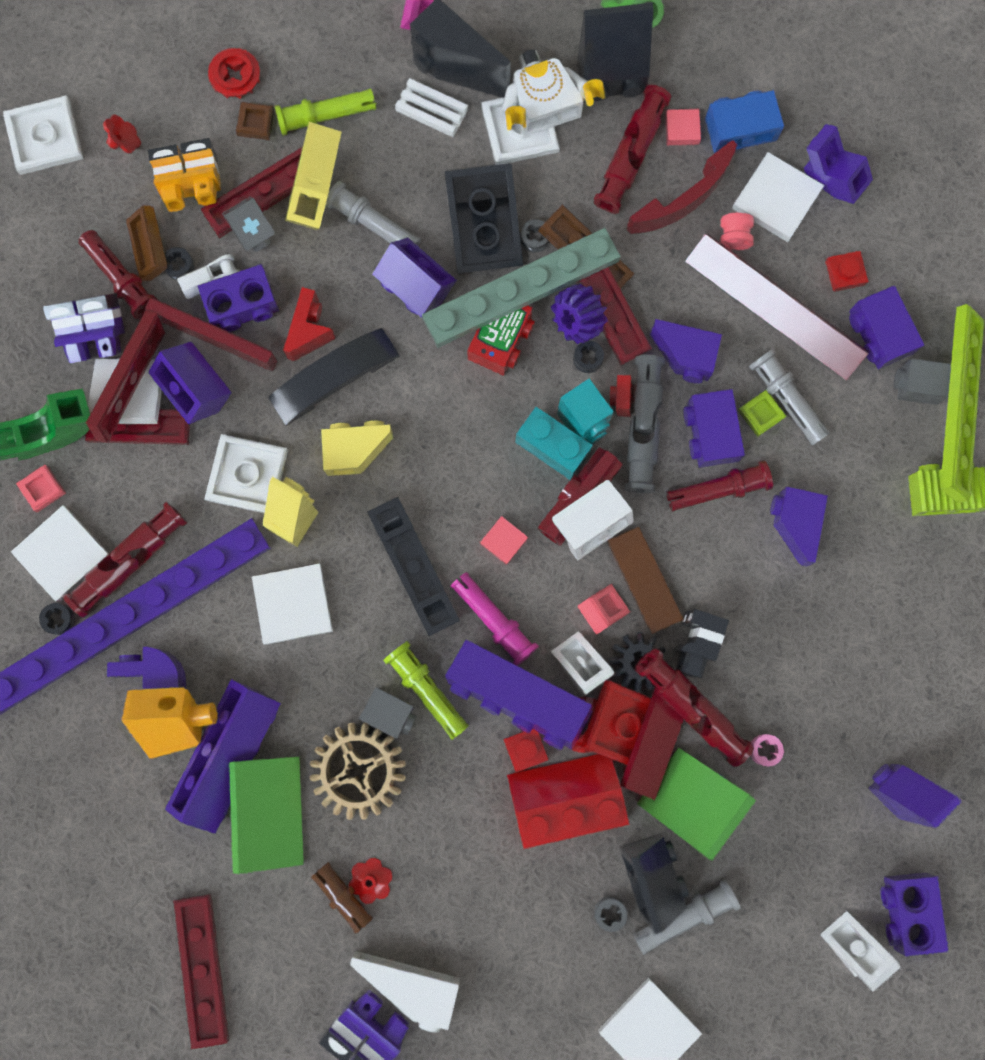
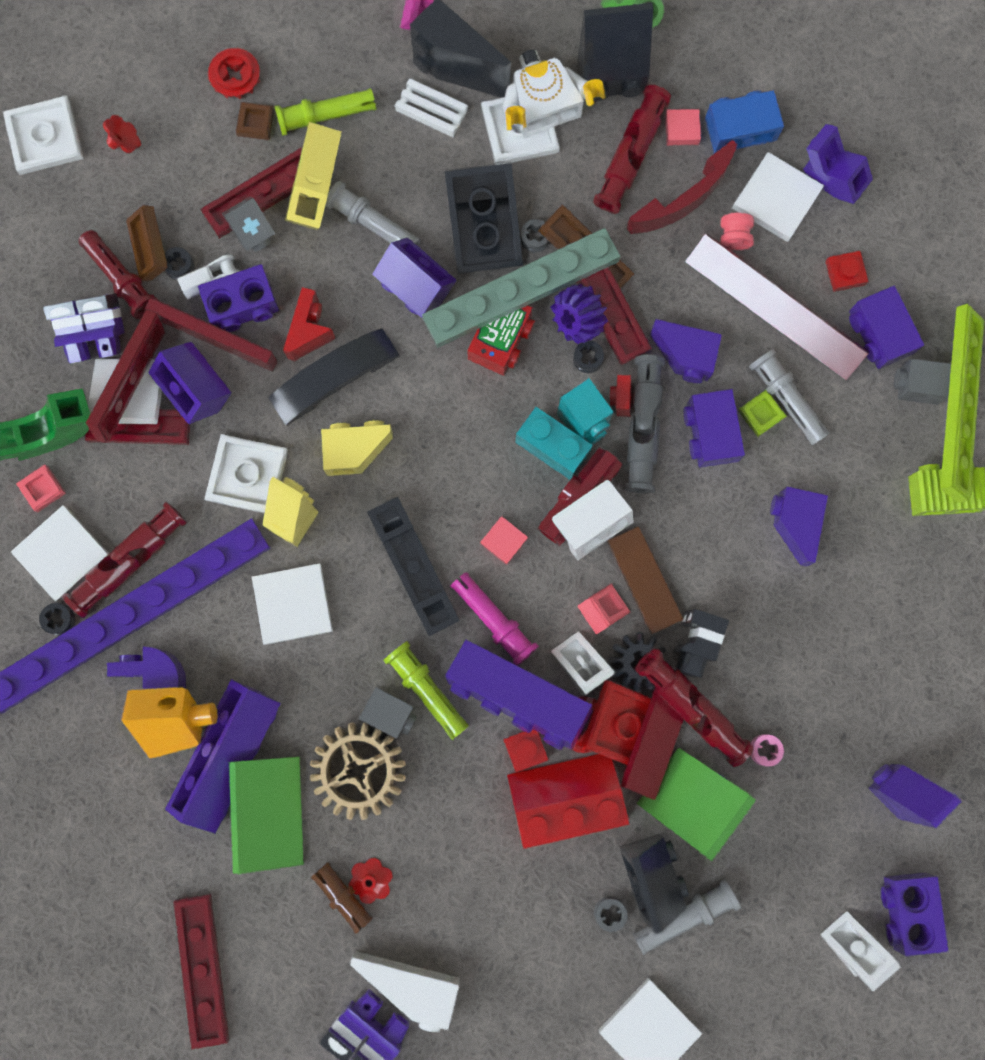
light orange hips [147,138,221,212] -> none
dark red pin [666,460,773,512] -> none

